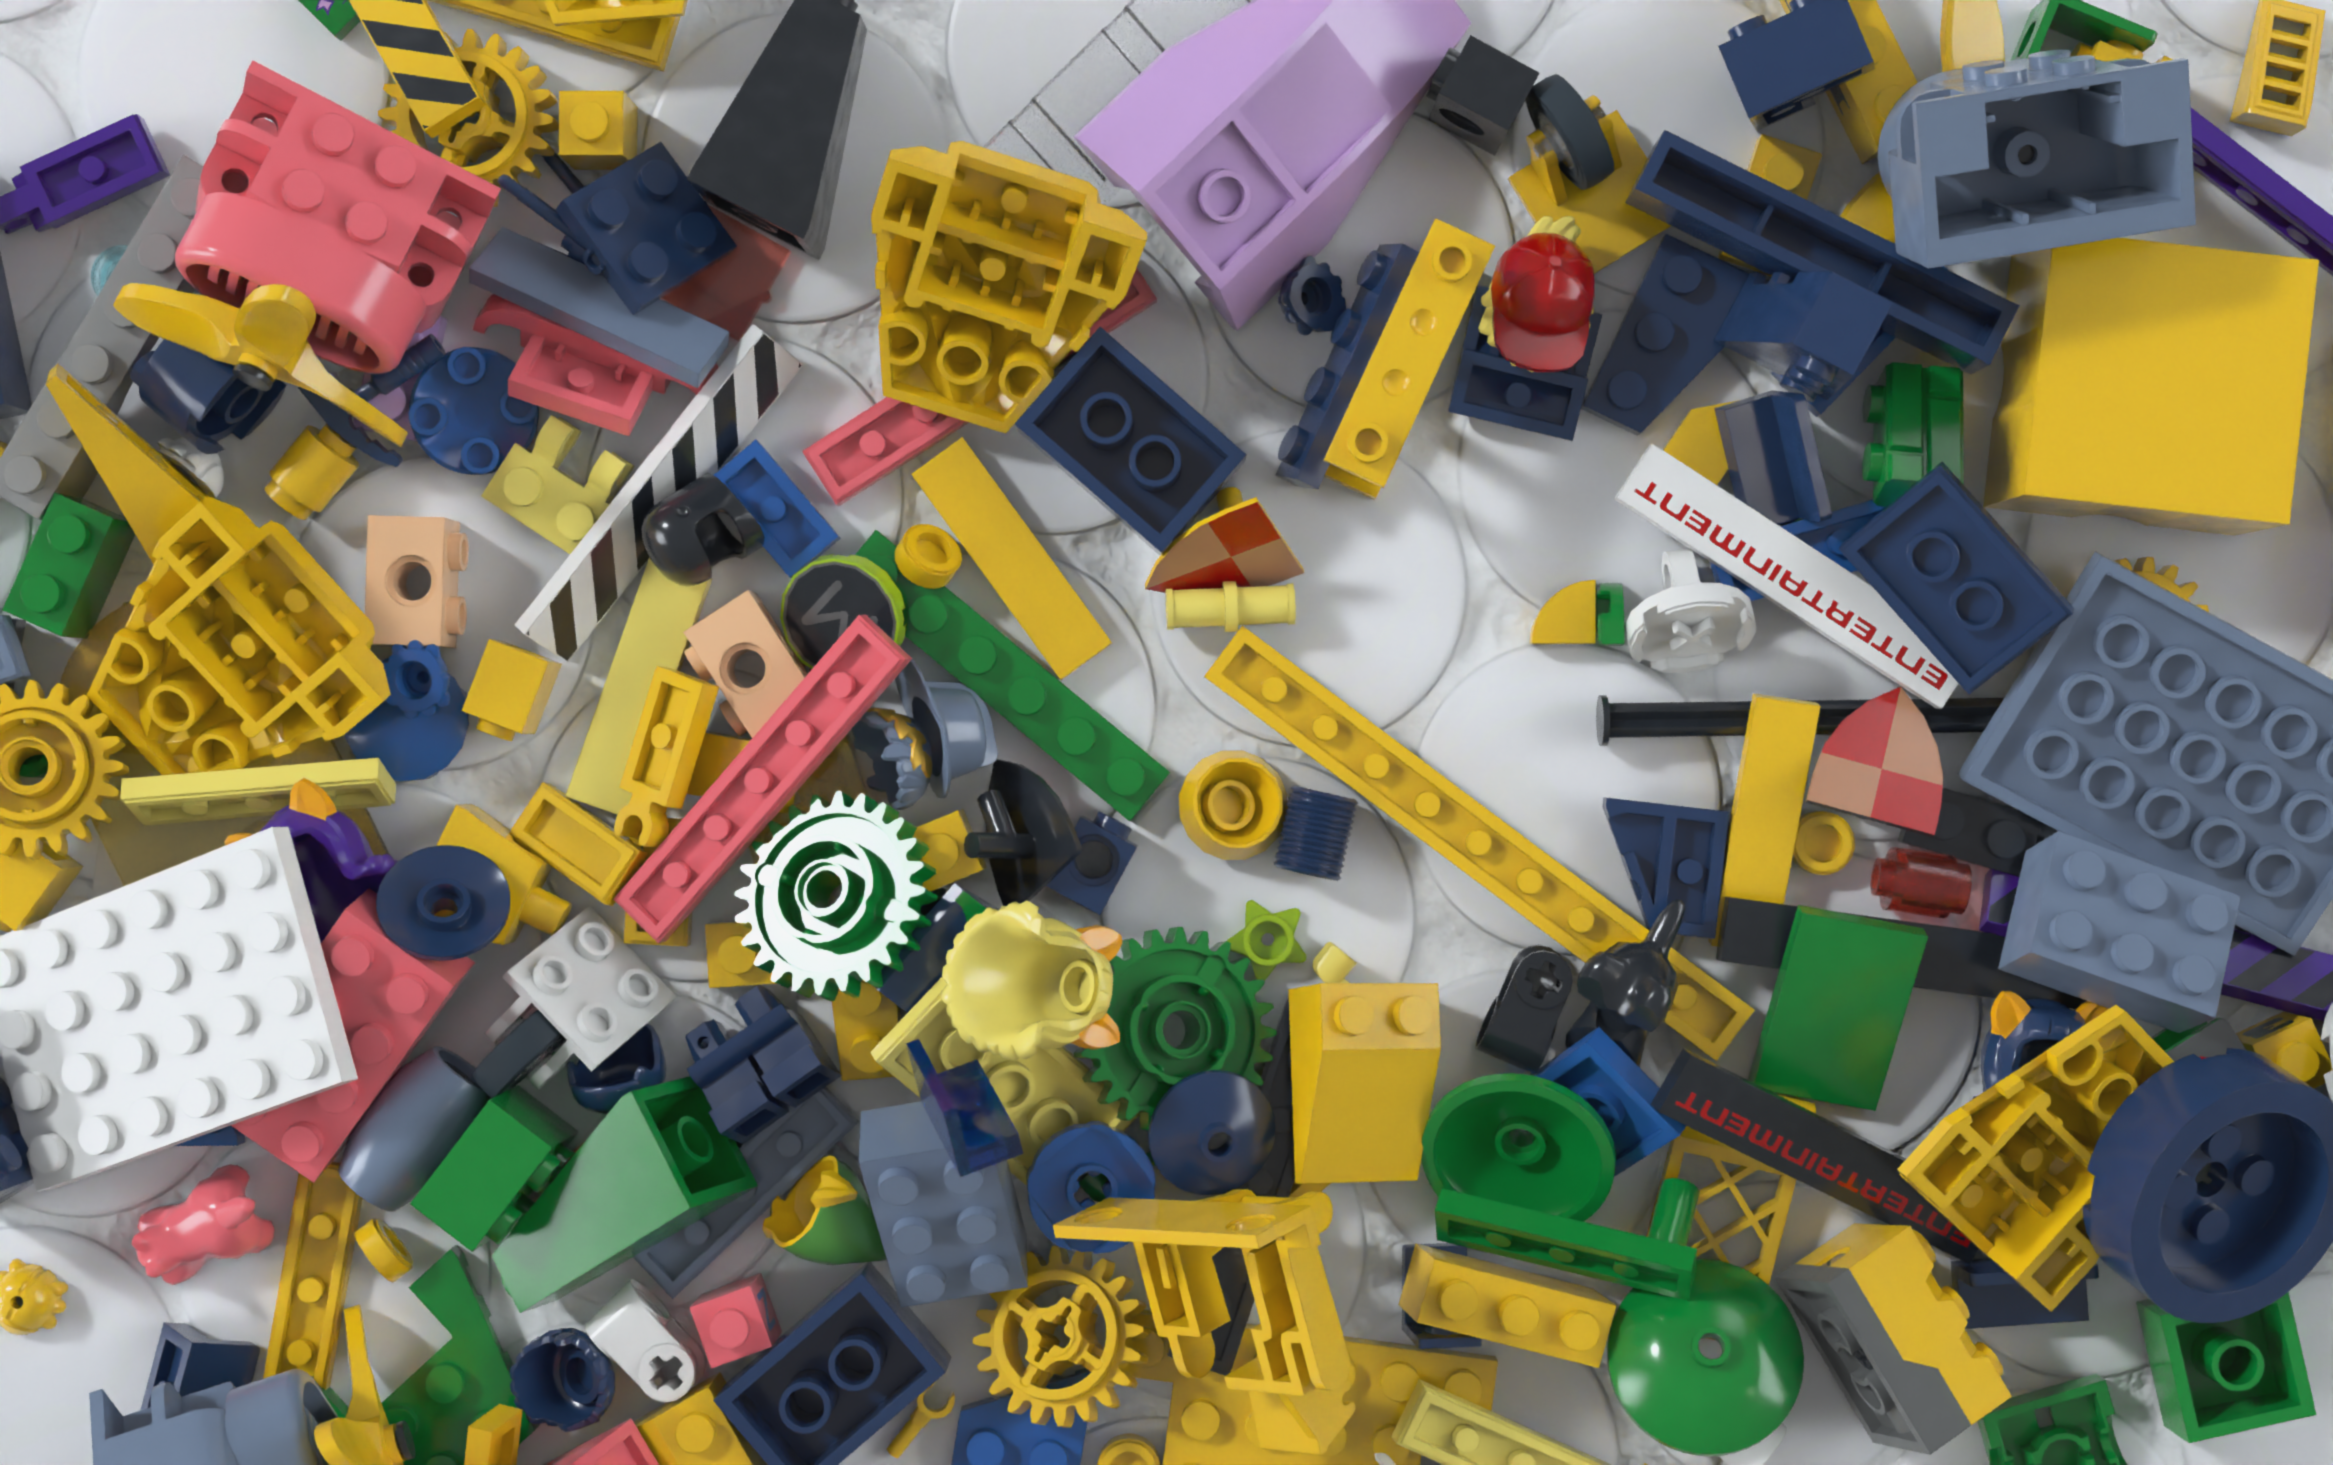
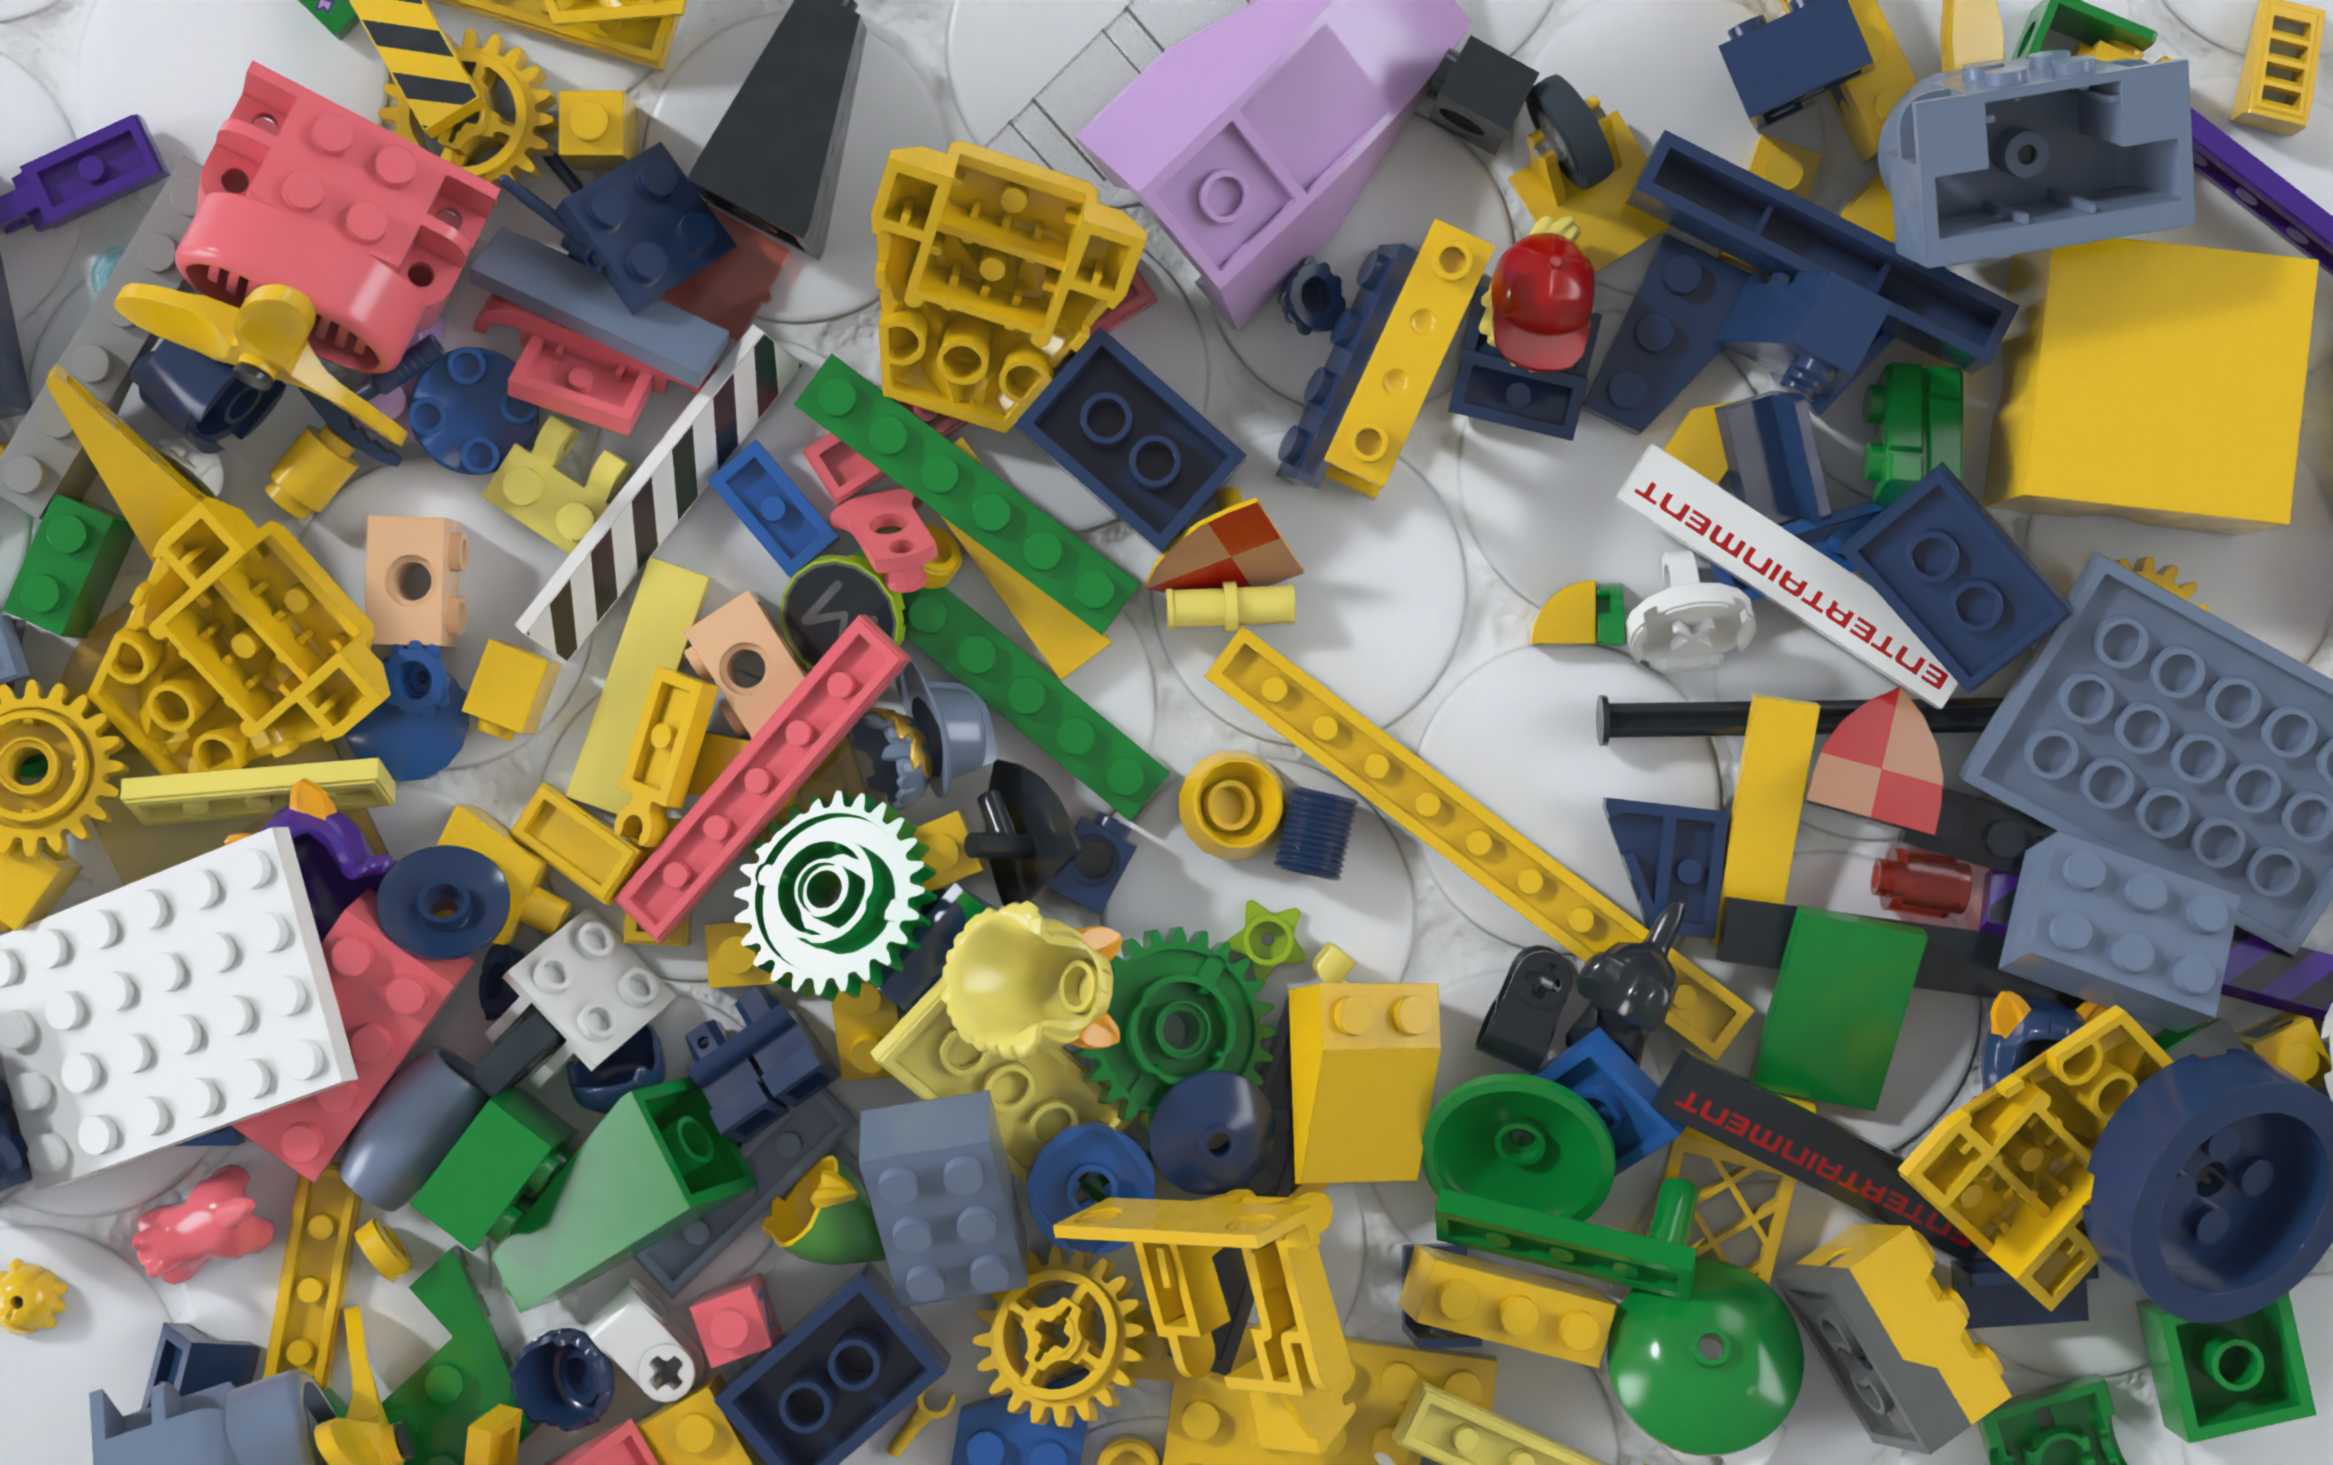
black helmet [642,473,765,587] -> none
clear blue panel [906,1039,1023,1177] -> none
yellow tile [1792,811,1855,875] -> none
none -> dark blue animal [479,944,526,1021]
none -> green plate [793,353,1140,635]
none -> coral piece [830,489,938,593]

